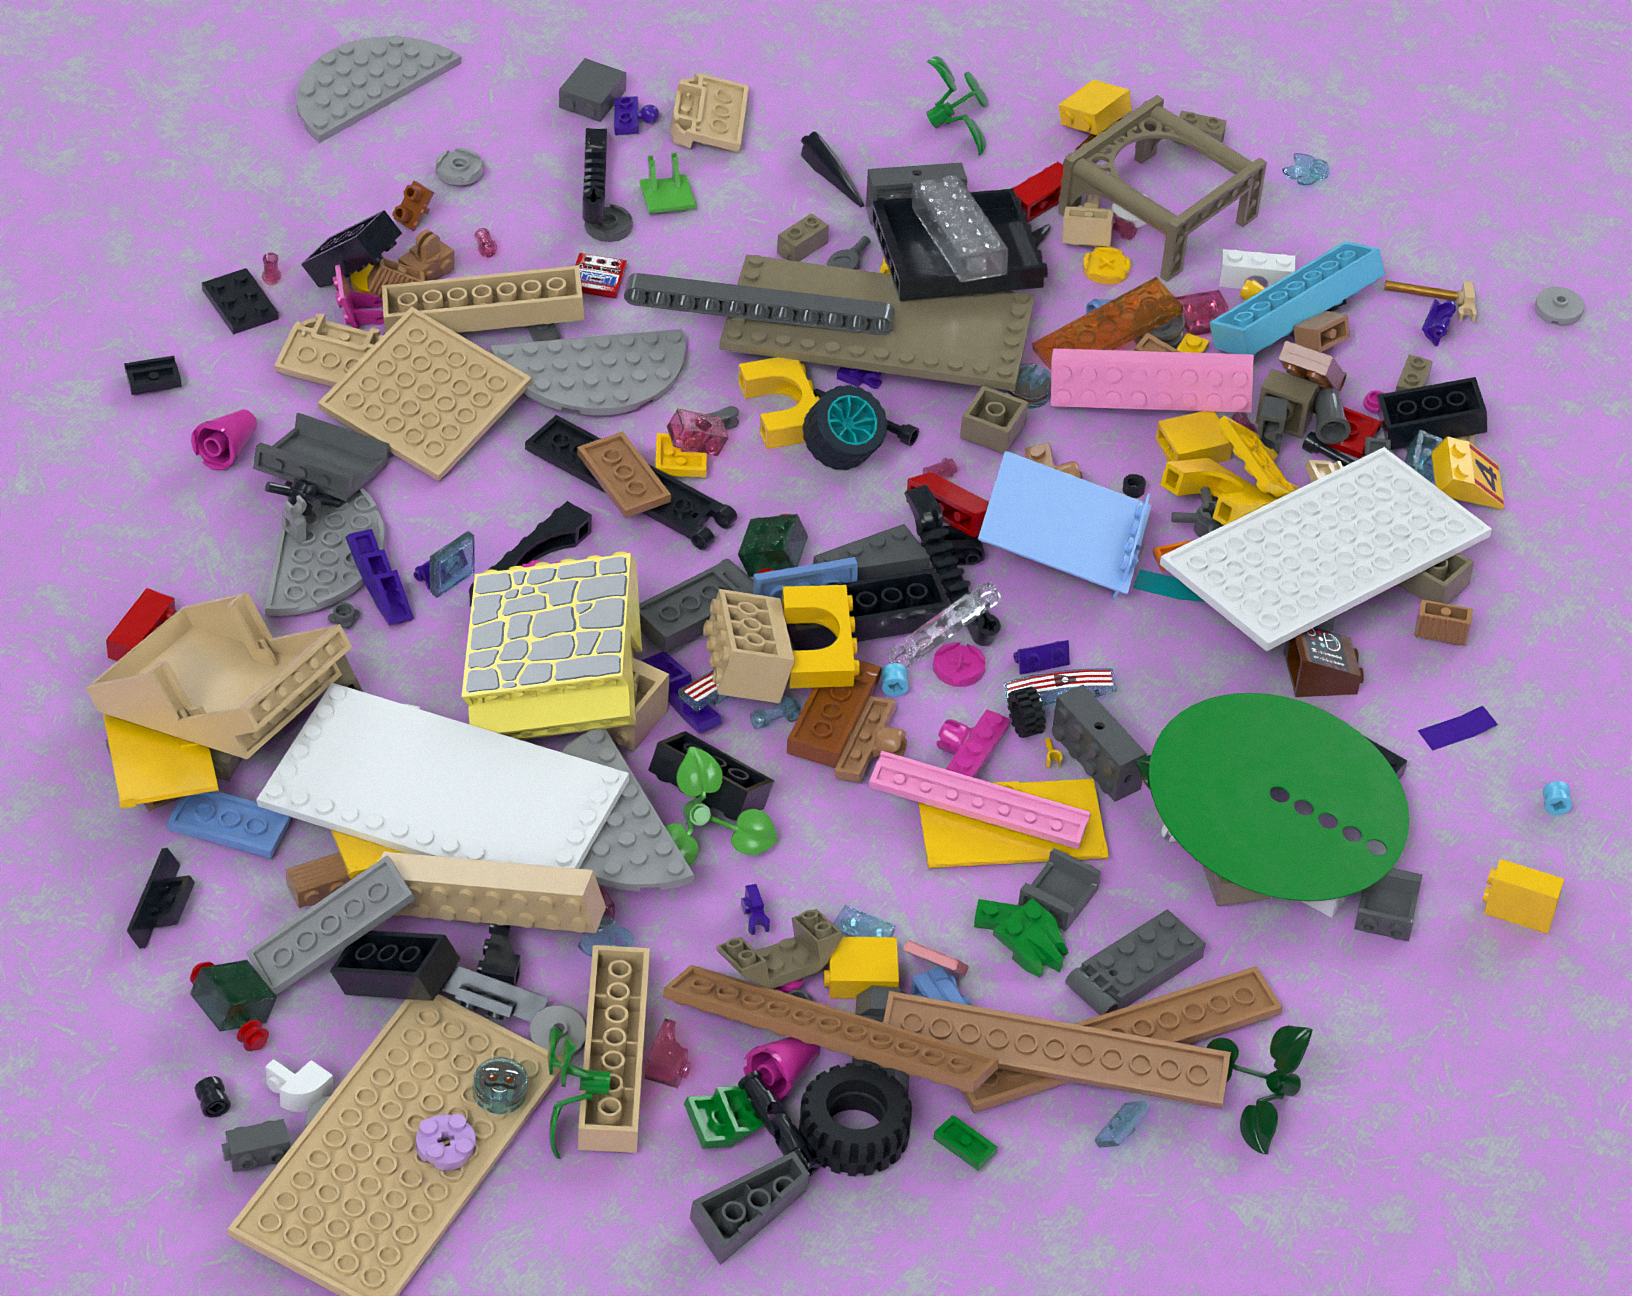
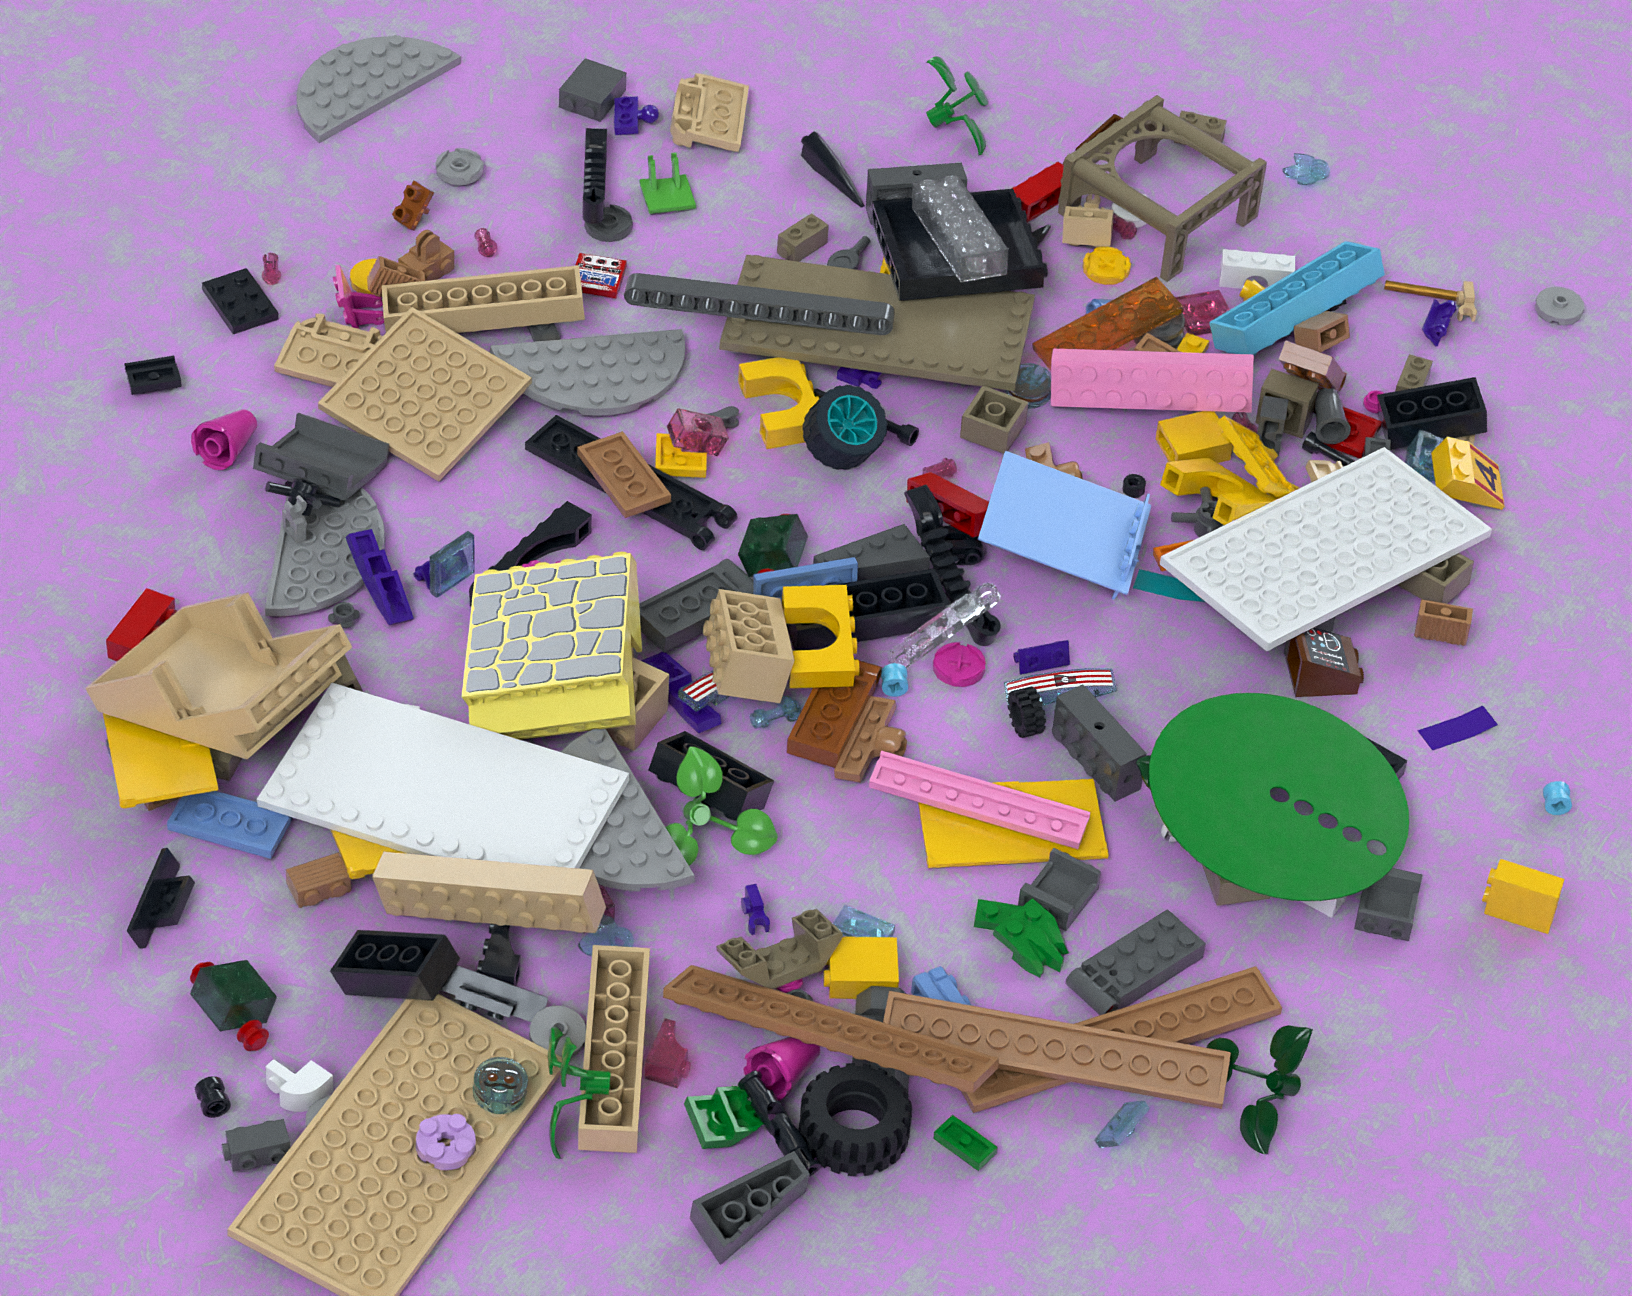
light grey plate [246,855,416,997] -> none
black brick [301,210,402,287] -> none
tile [903,940,969,976] -> none
dark pink plate [936,709,1011,778] -> none
yellow hand [1045,738,1063,768] -> none
yellow brick [1058,79,1132,135] -> none

